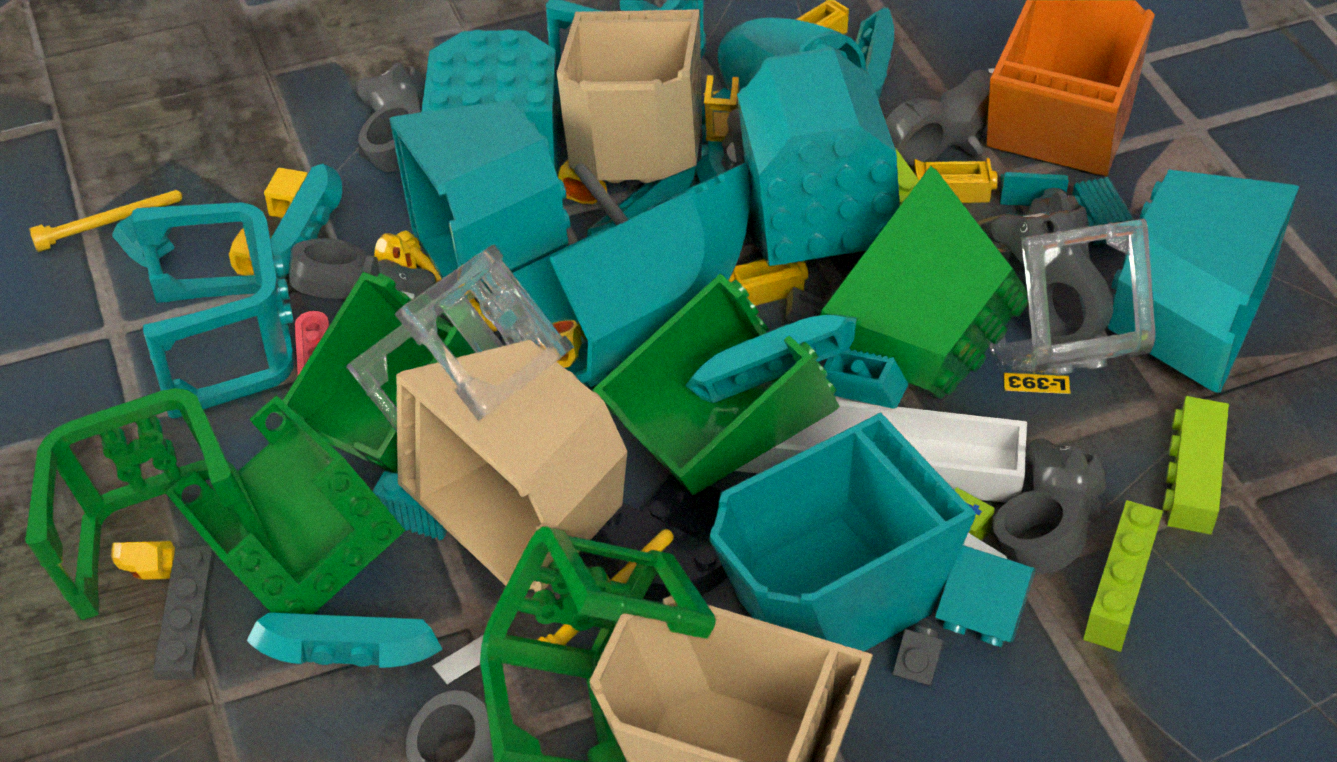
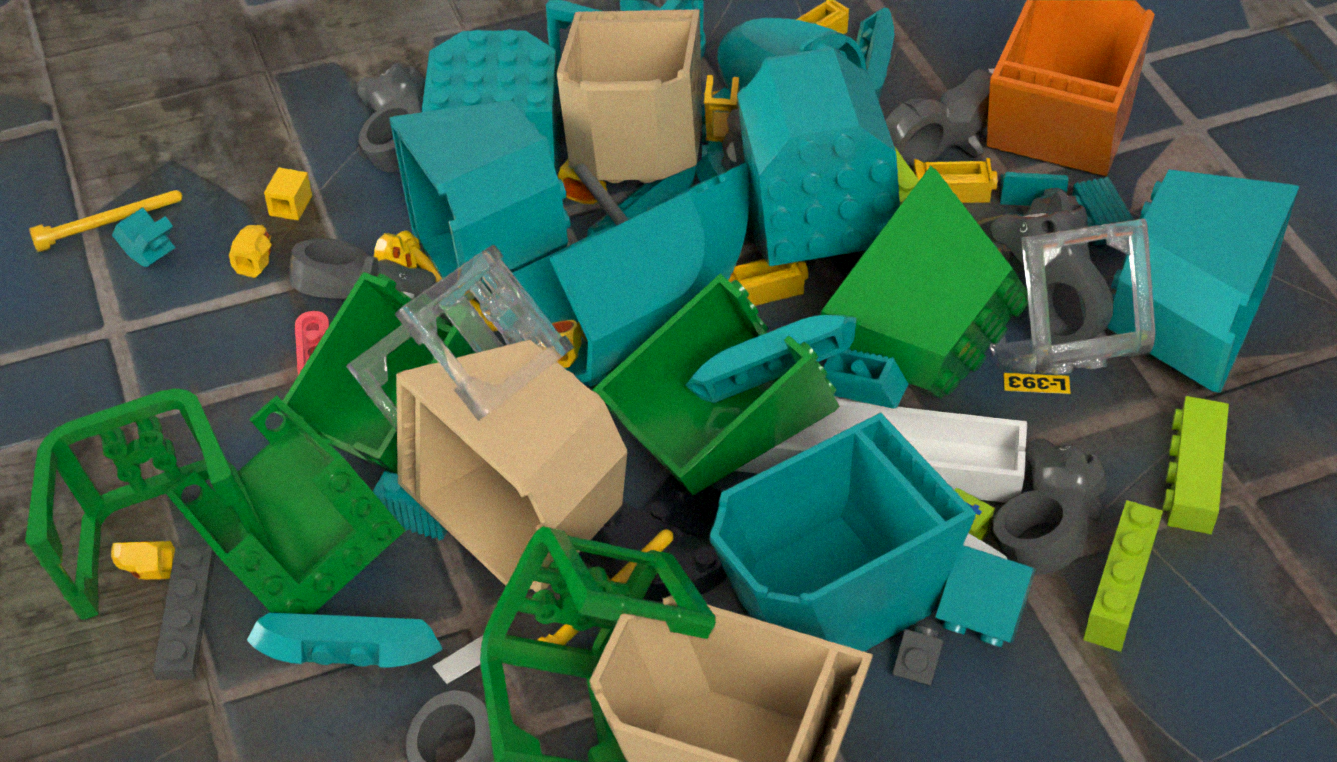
teal windscreen [132,202,294,419] -> none
teal brick [270,163,343,279] -> none
dark grey bracket [785,287,837,322] -> none

